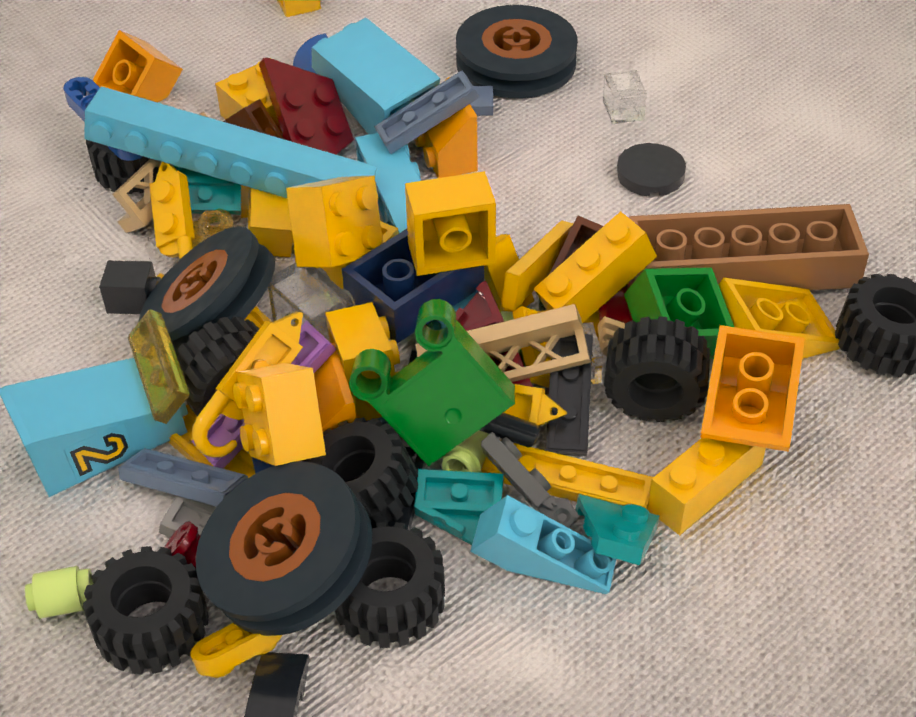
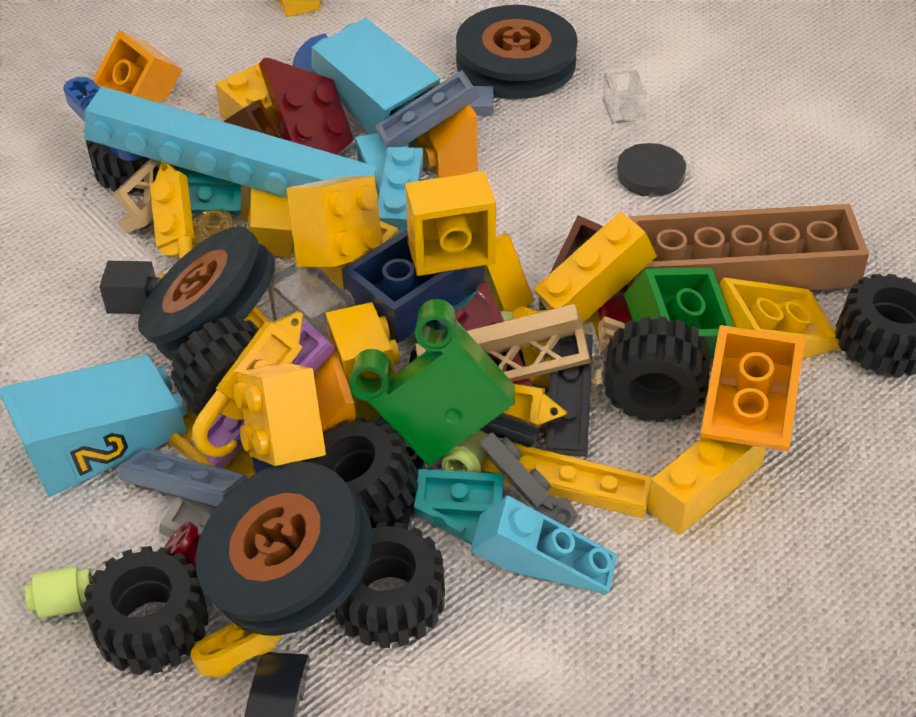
clear yellow tile [128,309,190,424] -> none
yellow tile [501,220,573,311] -> none
teal wing [575,494,660,566] -> none
none -> medium azure plate [378,147,423,230]

